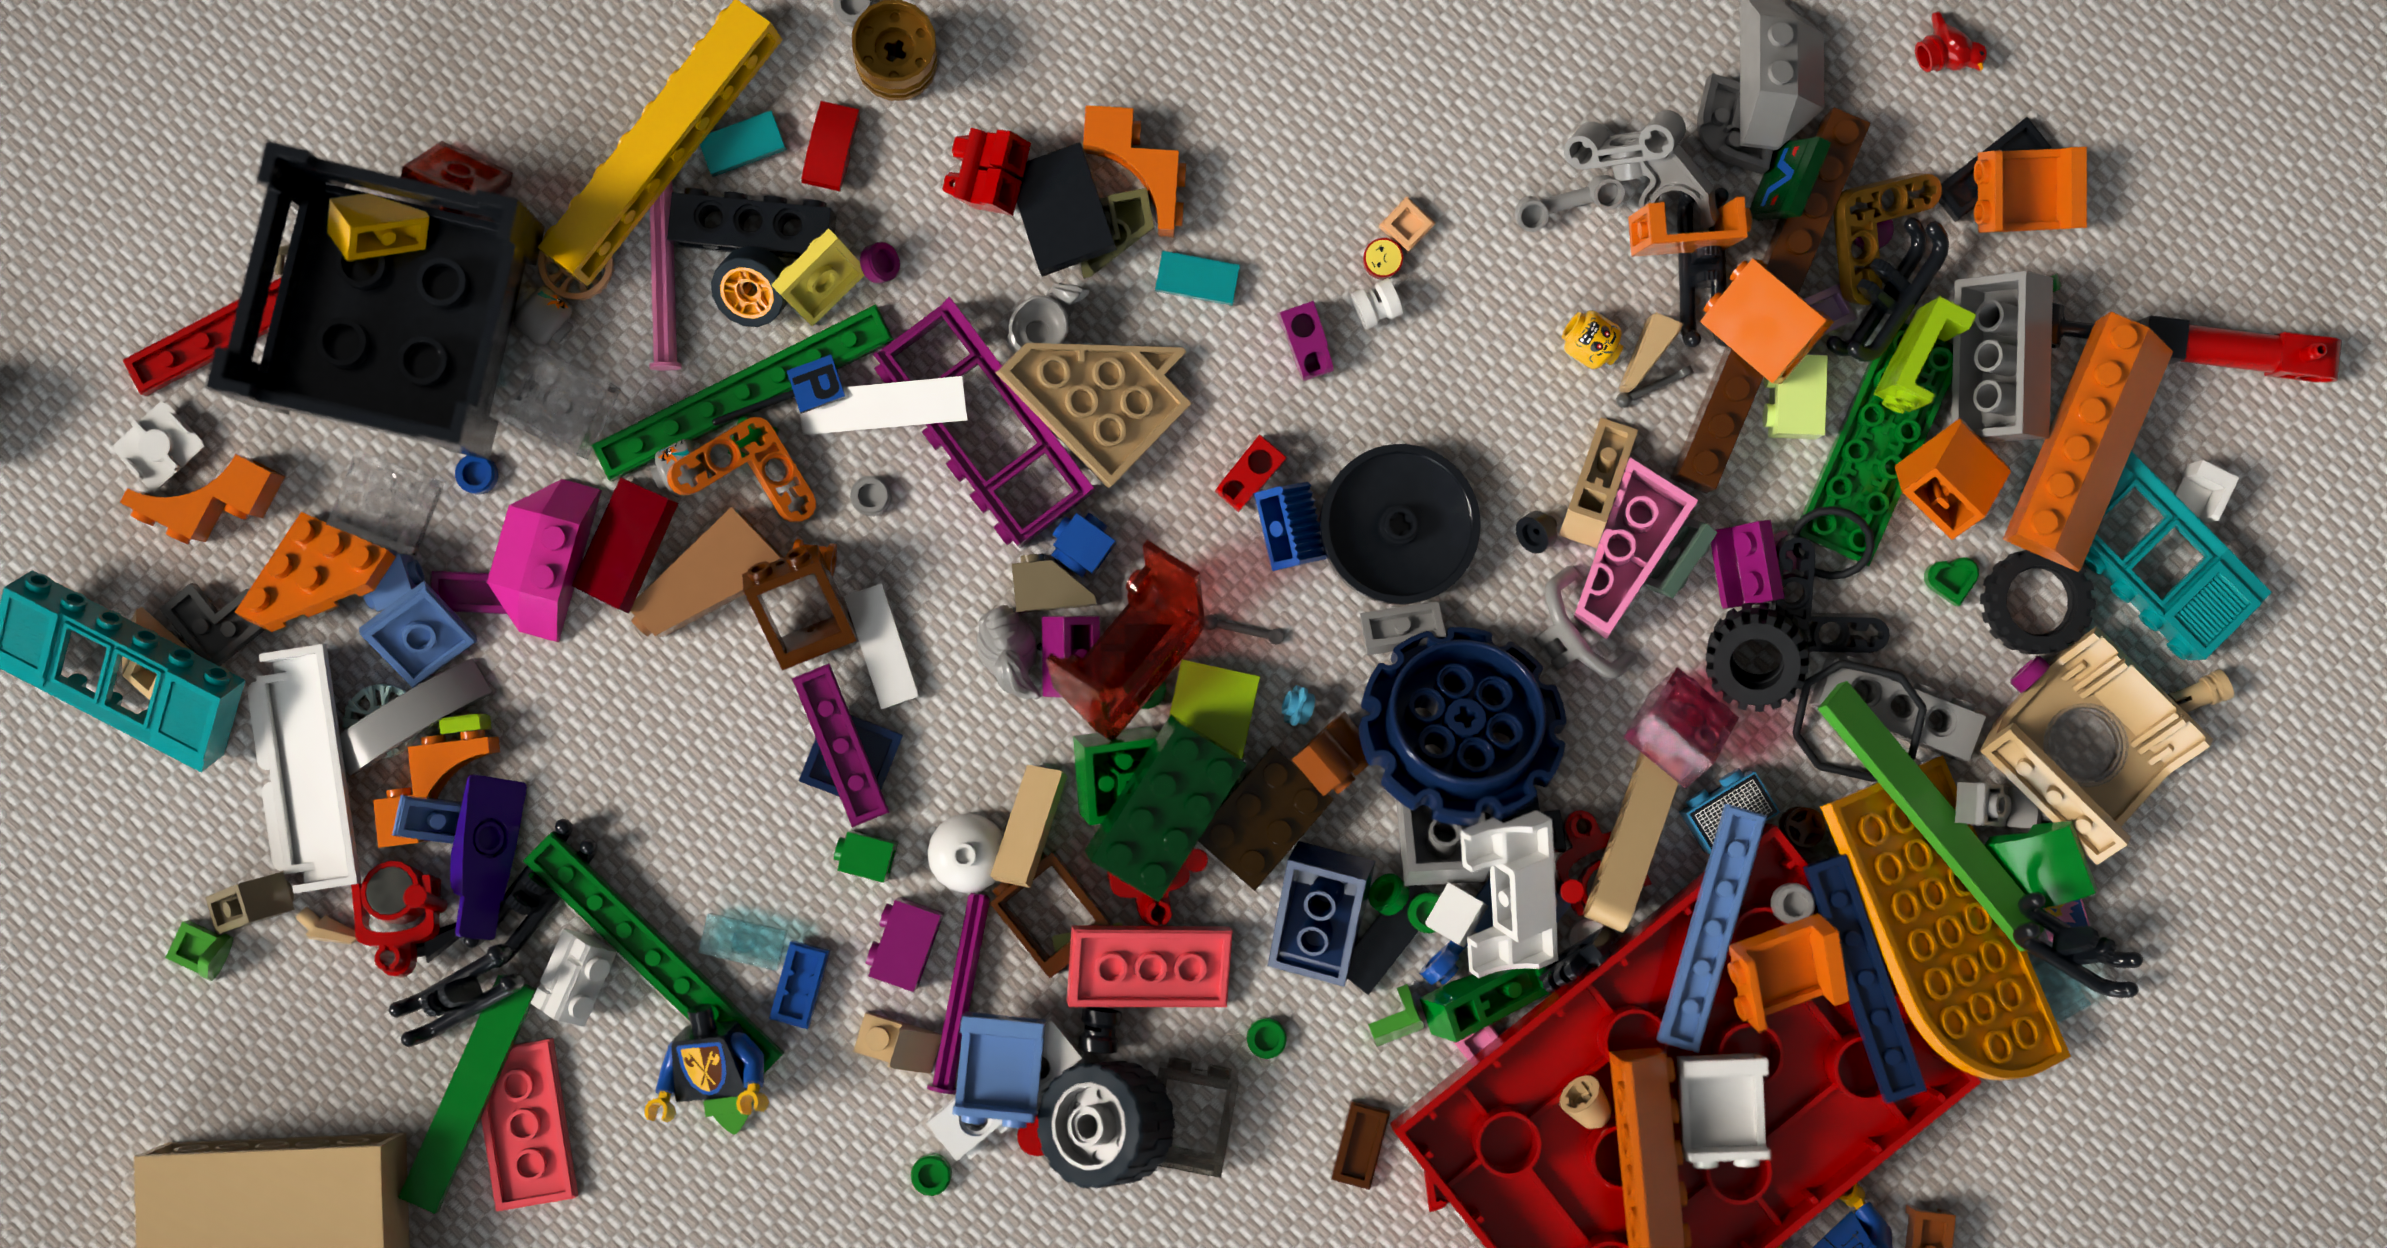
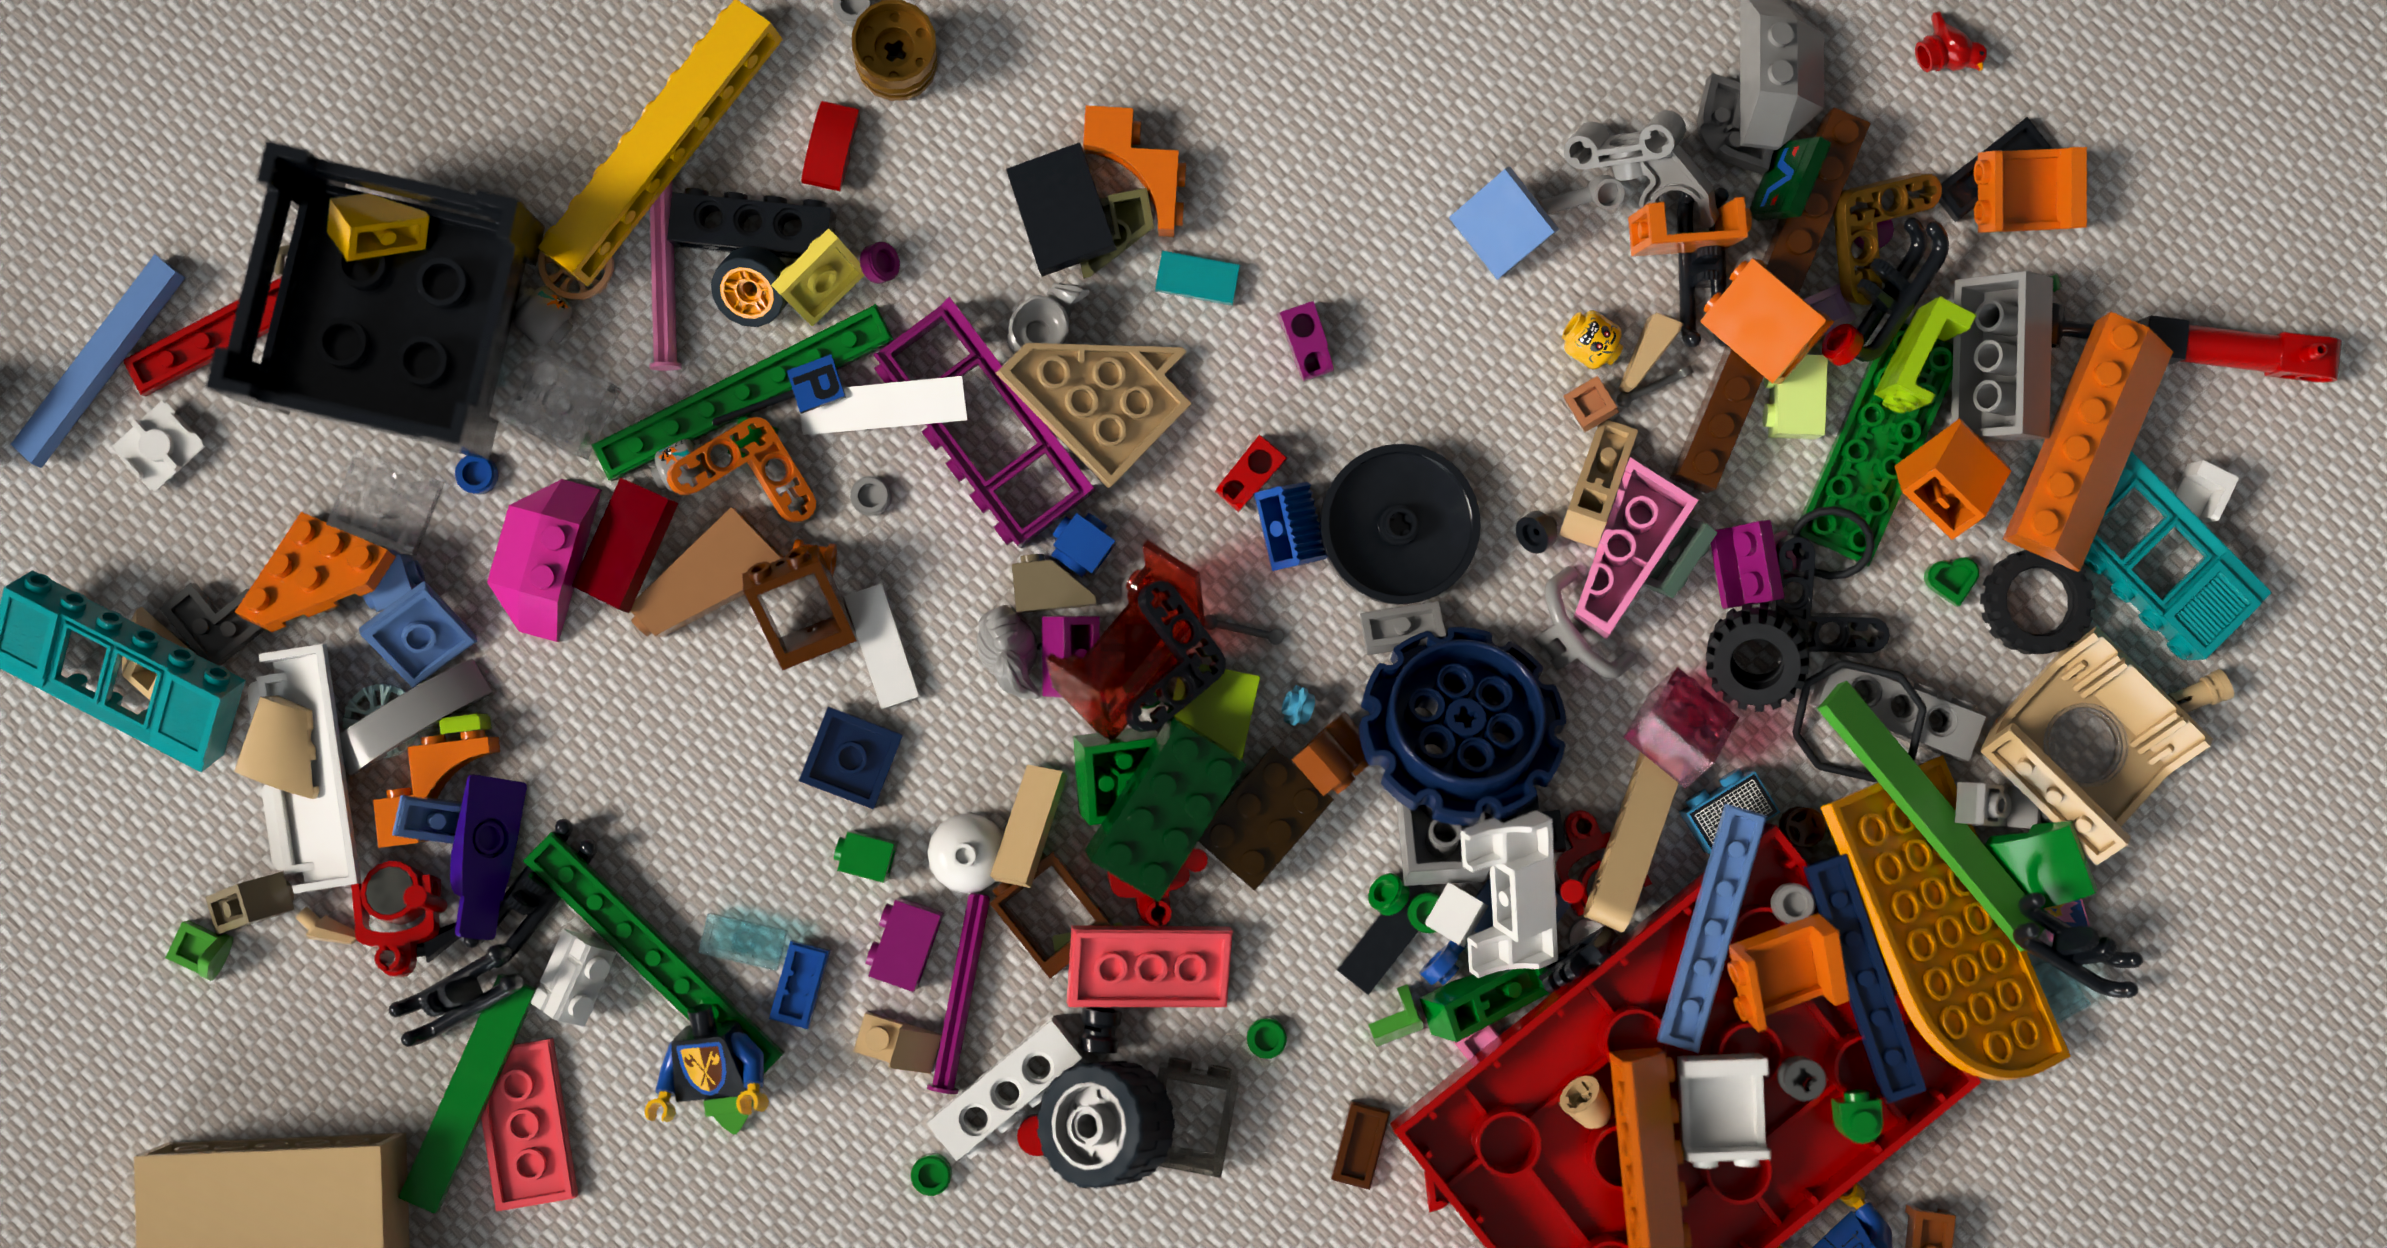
orange arch [120,454,285,544] -> none
clear red tile [401,141,513,215] -> none
magenta tile [431,571,507,614] -> none
teal tile [700,110,787,177] -> none
magenta tile [792,663,889,827] -> none
red hips [942,128,1031,216] -> none
medium blue panel [952,1012,1046,1128] -> none
dark blue slope [1267,841,1375,987] -> none
white wheel [1351,278,1403,330] -> none
light yellow tile [1363,238,1403,280] -> none
light nougat tile [1379,197,1435,254] -> none
magenta tile [2010,655,2050,693] -> none
none -> medium blue tile [11,254,186,468]
none -> tan slope [234,696,319,799]
none -> black beam [1125,581,1226,732]
none -> medium blue tile [1449,166,1559,280]
none -> nougat plate [1563,376,1619,433]
none -> dark grey wheel [1777,1055,1826,1101]
none -> red tile [1822,324,1864,366]
none -> green plate [1831,1089,1883,1143]

